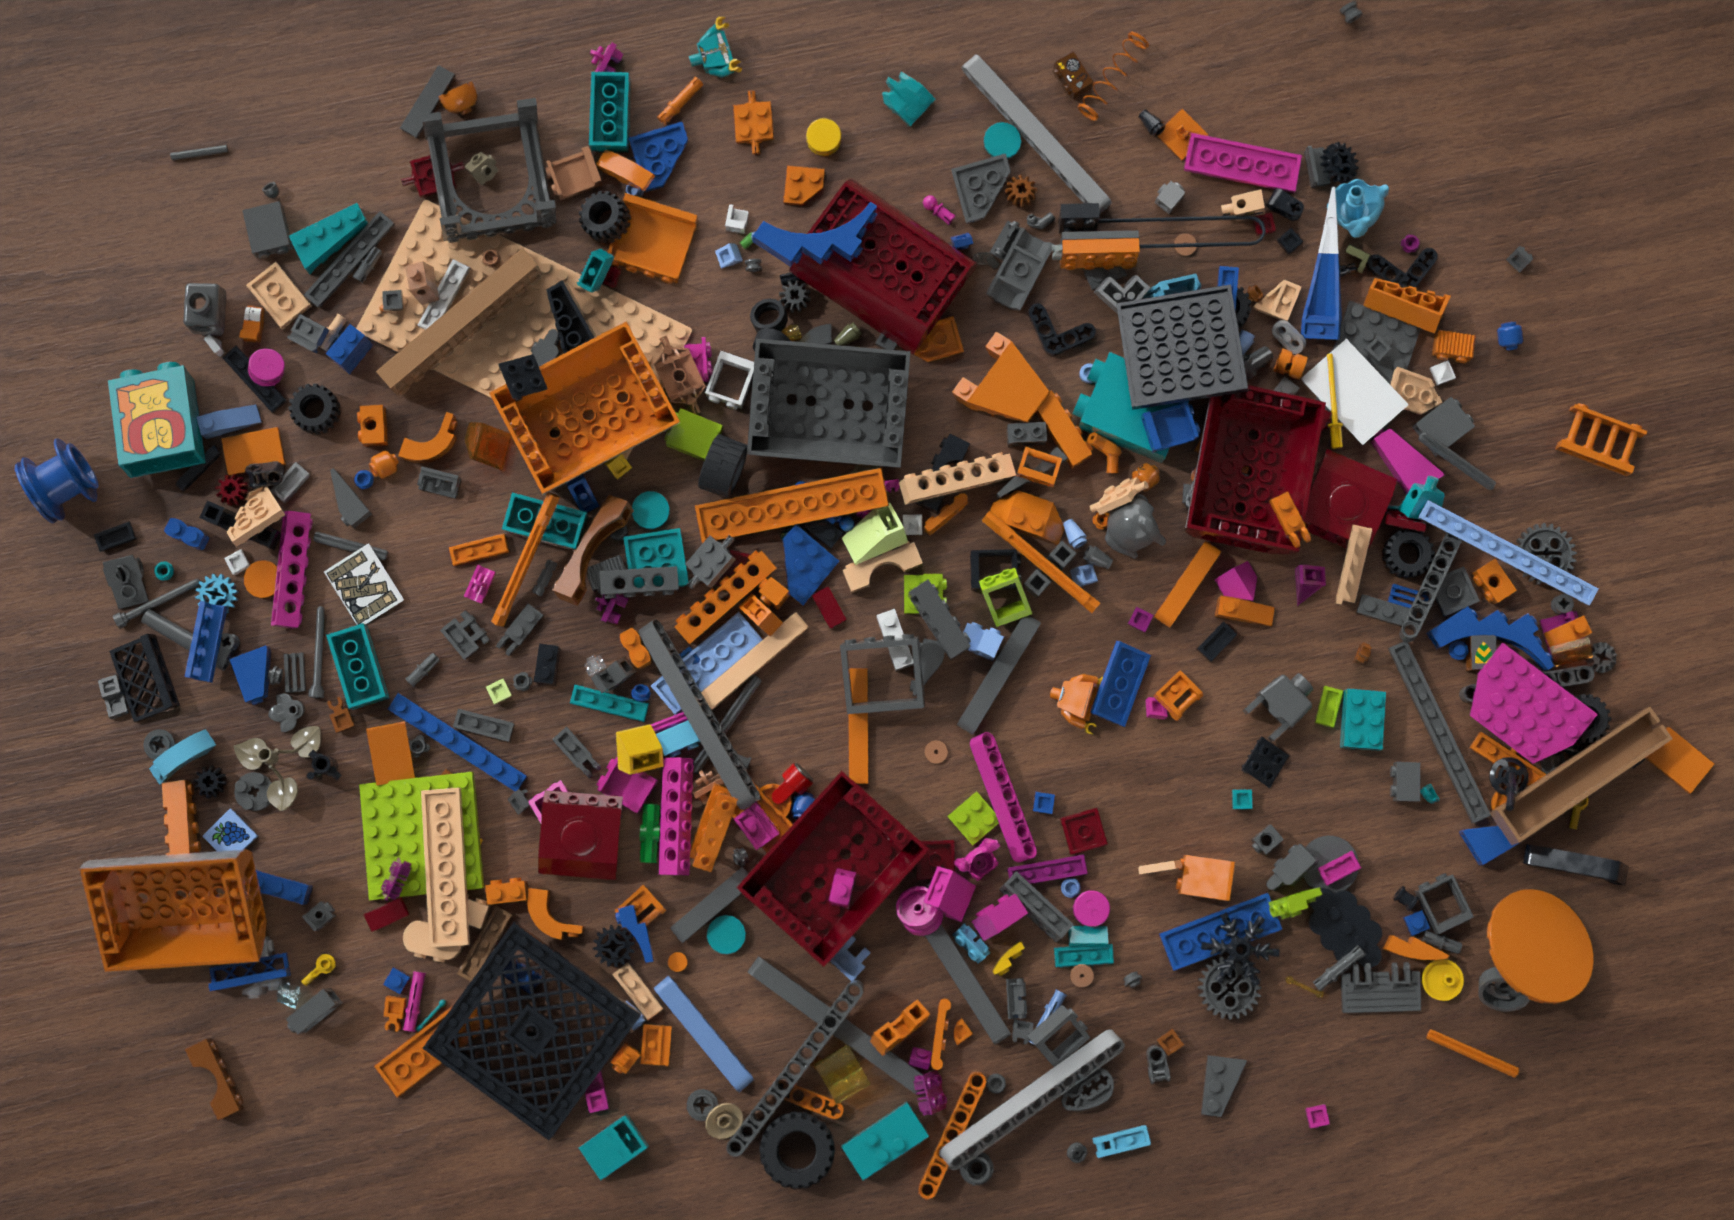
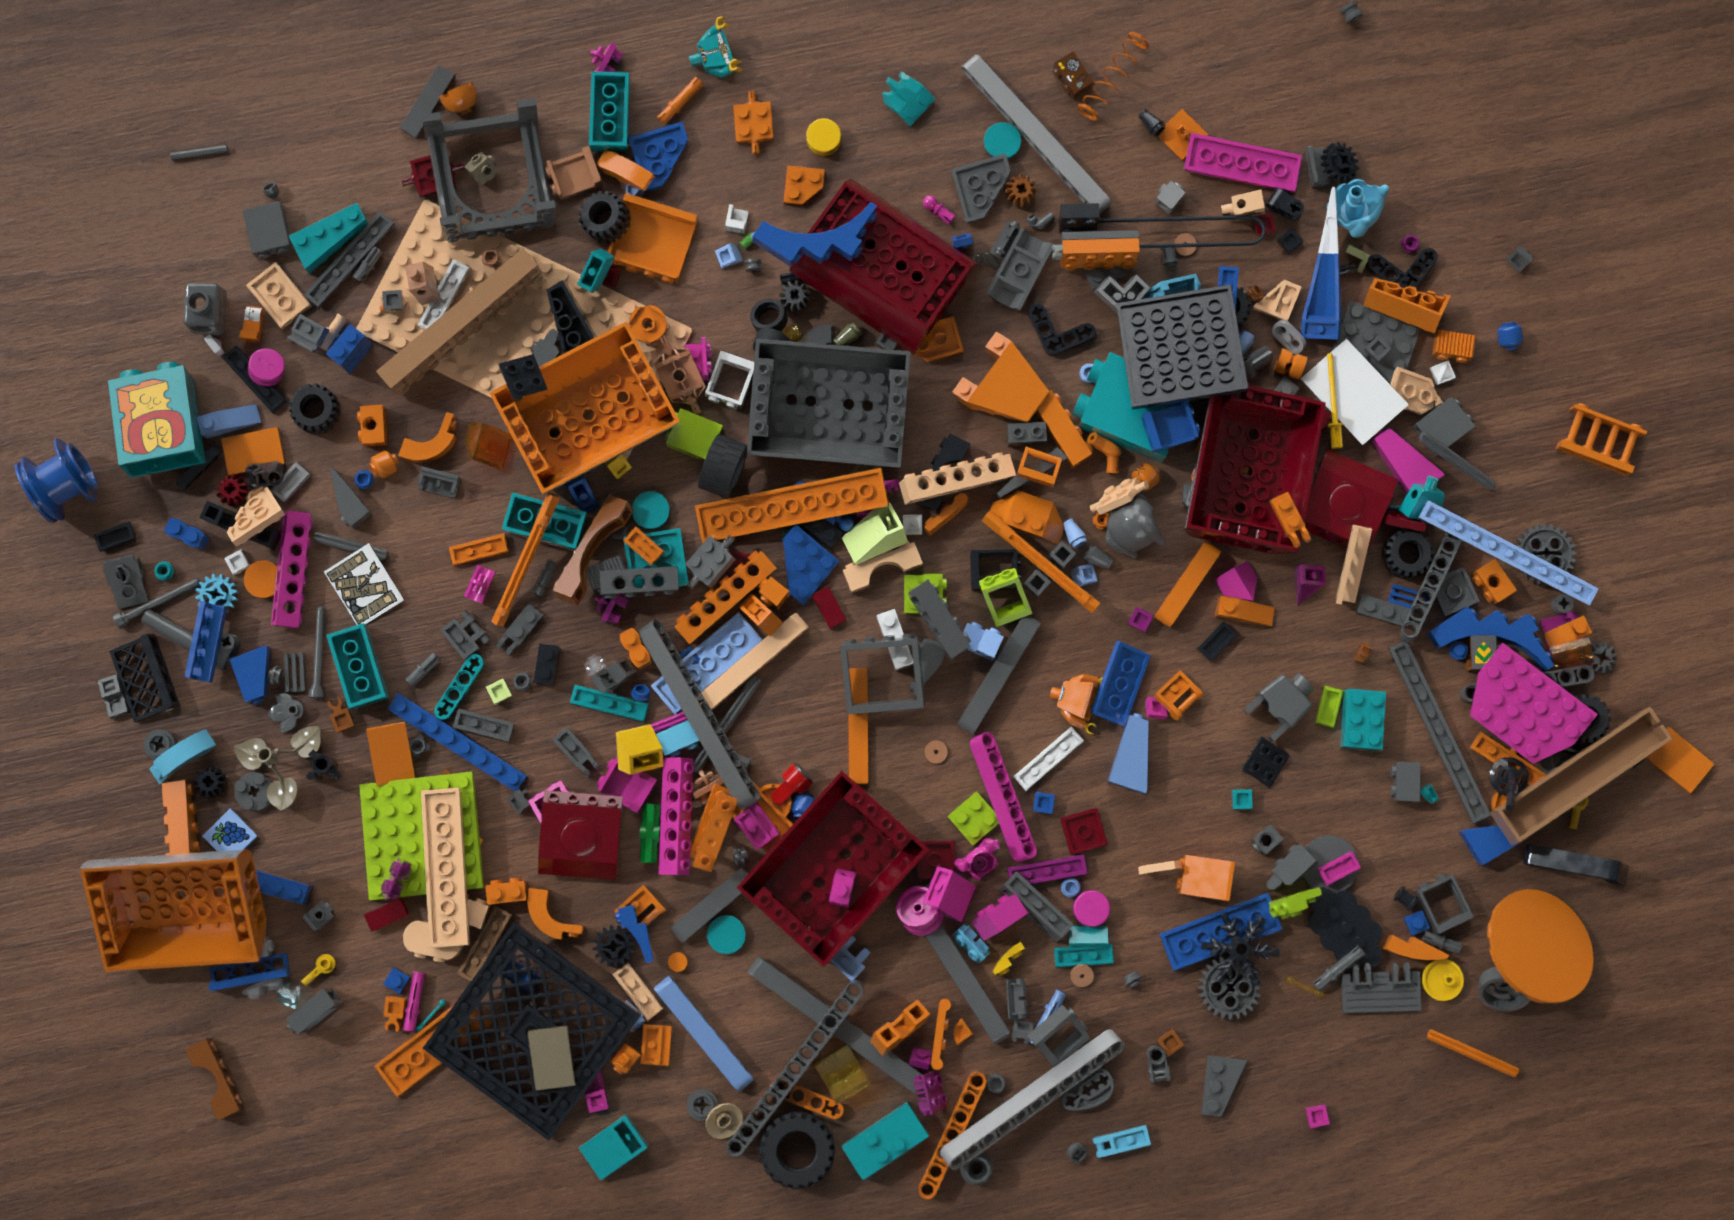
none -> teal beam [434,654,484,720]
none -> dark tan tile [528,1026,576,1090]
none -> orange plate [623,527,665,566]
none -> orange plate [629,305,667,344]
none -> white tile [1013,726,1084,791]
none -> medium blue slope [1107,713,1149,794]
none -> dark grey bush [1160,243,1179,266]

